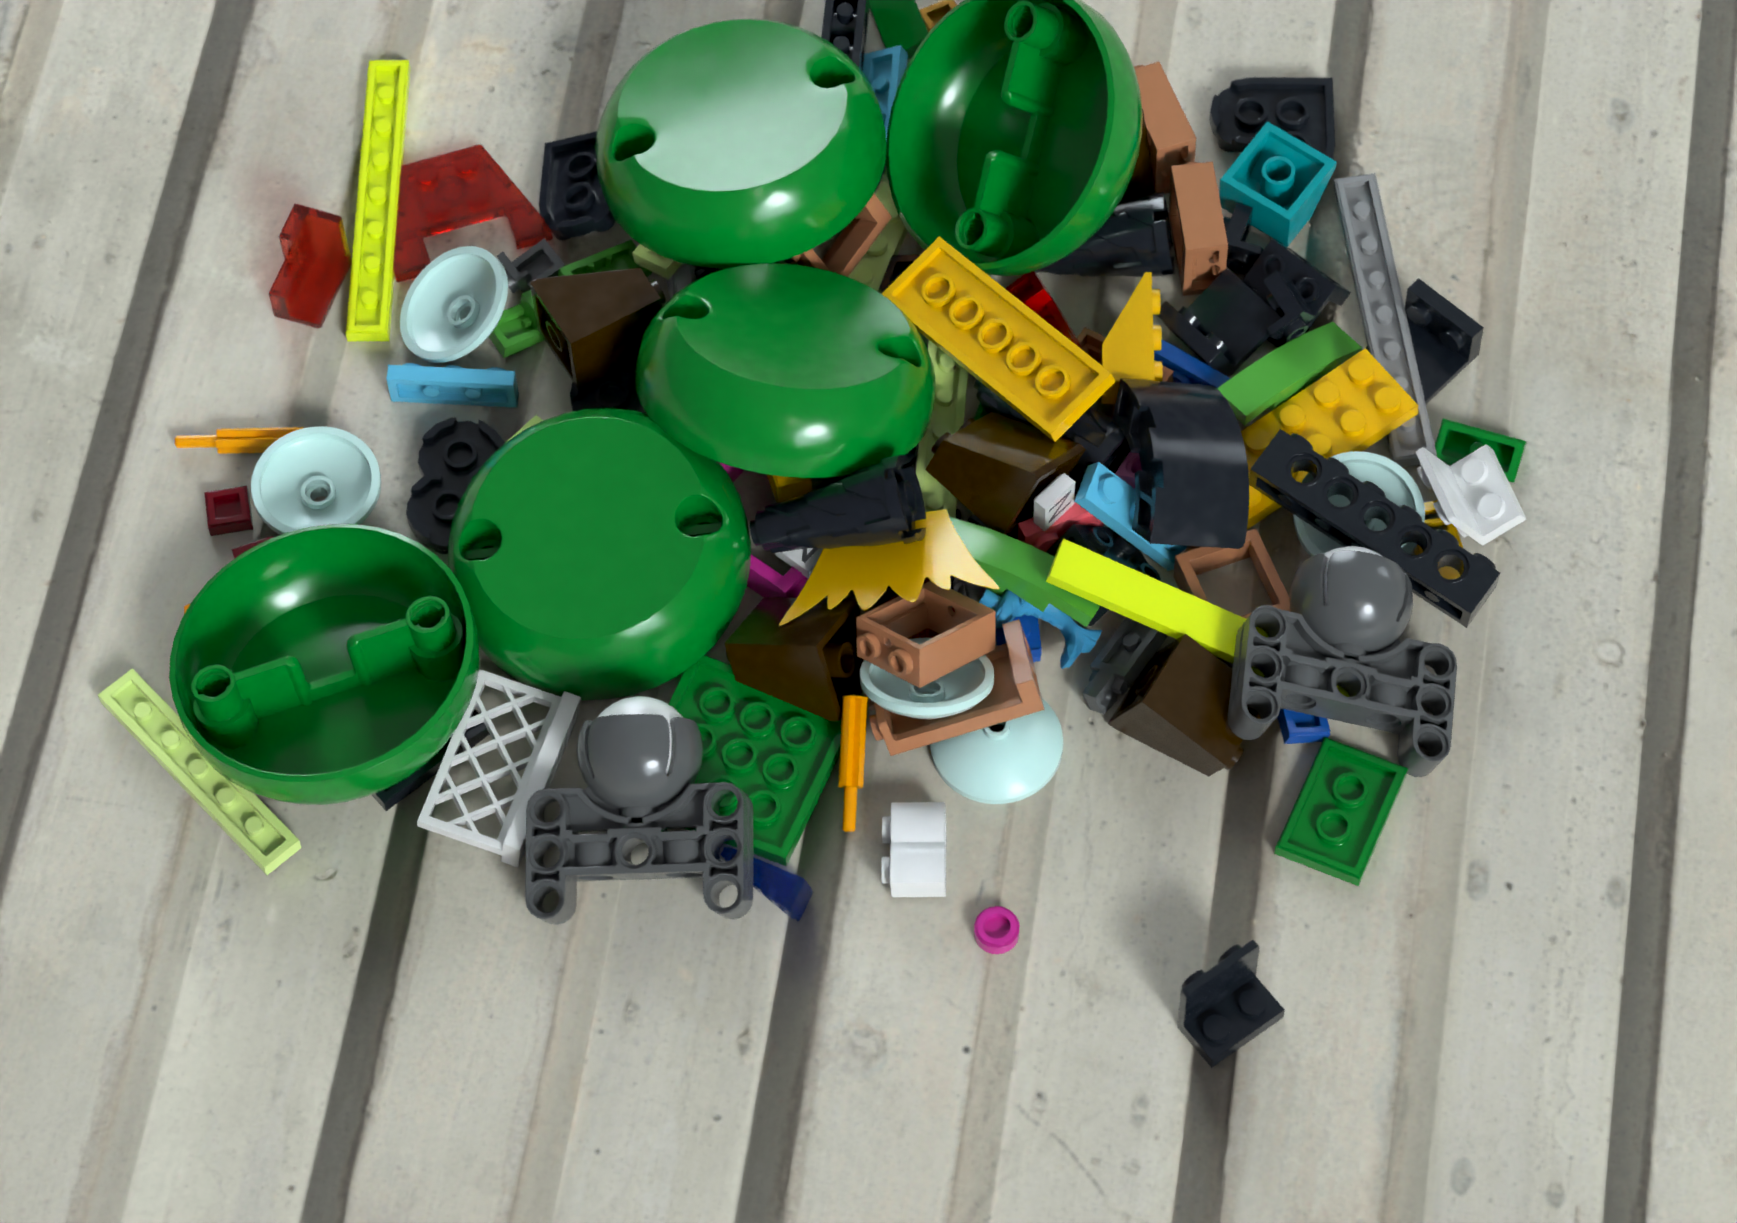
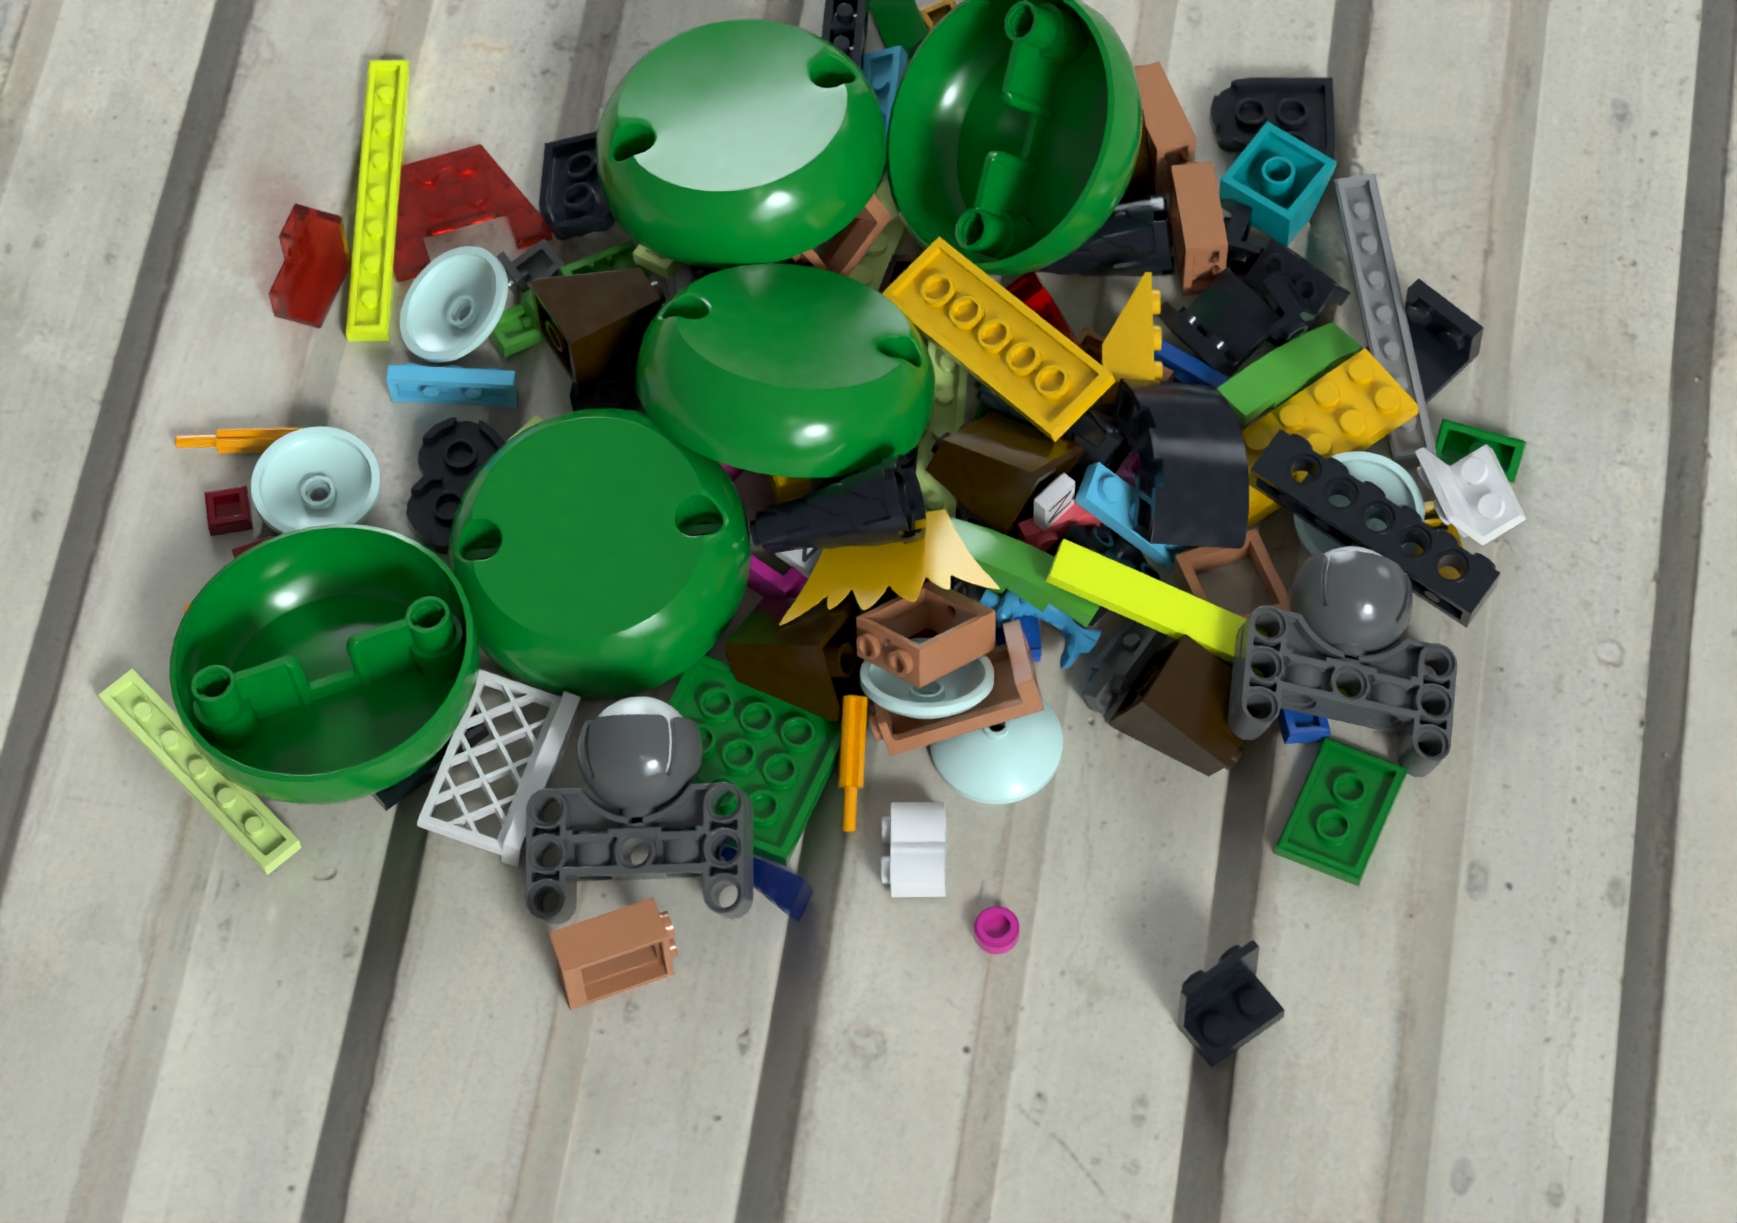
none -> nougat window [549,897,679,1010]

